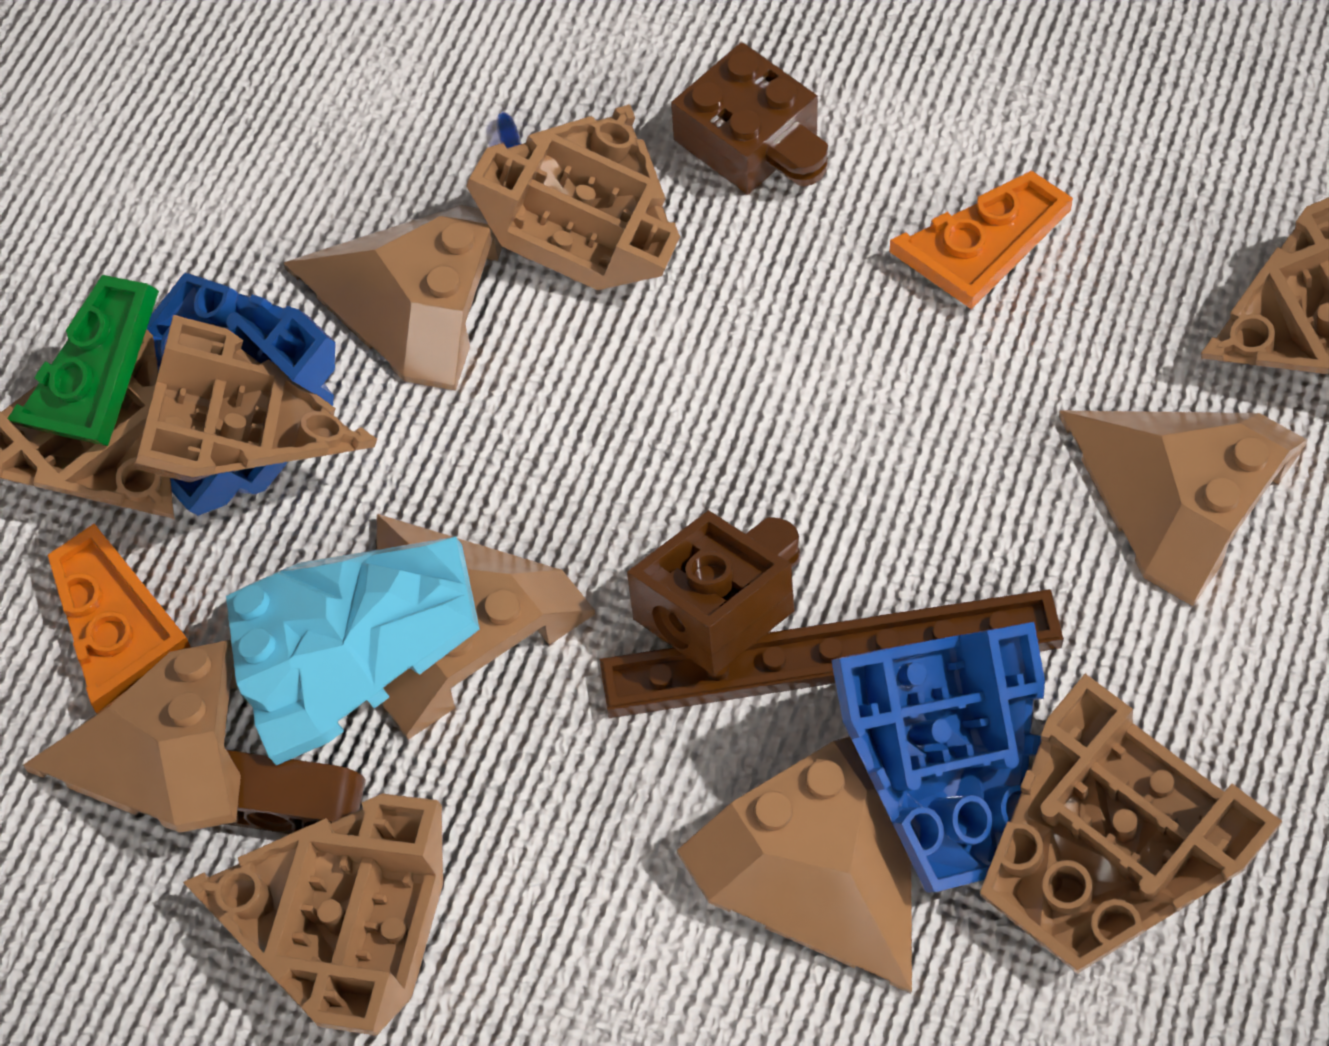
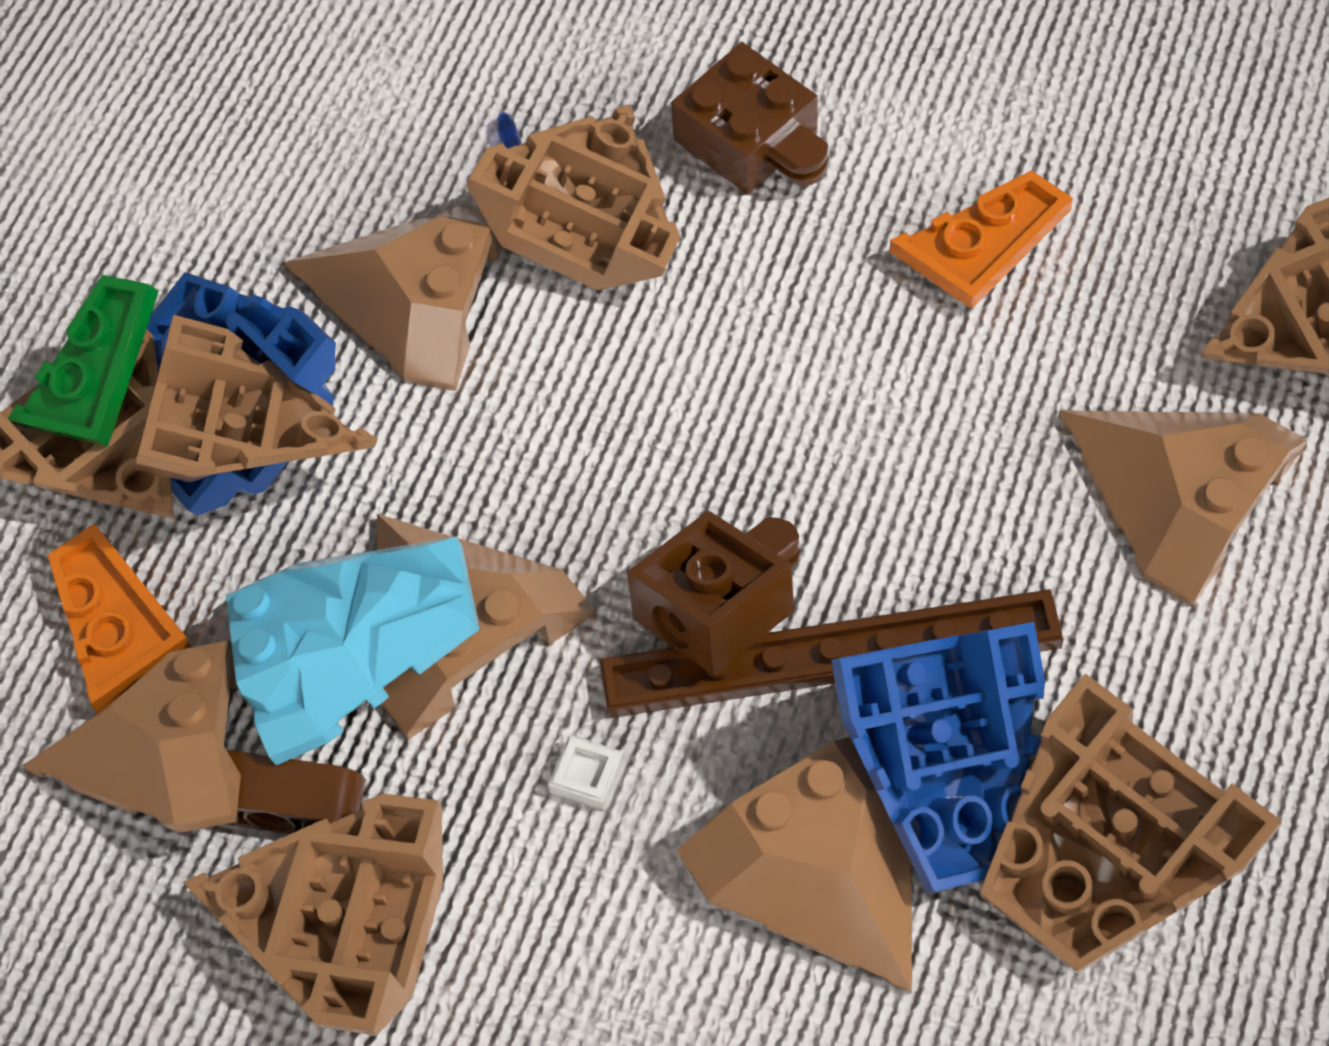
none -> white tile [548,734,625,811]

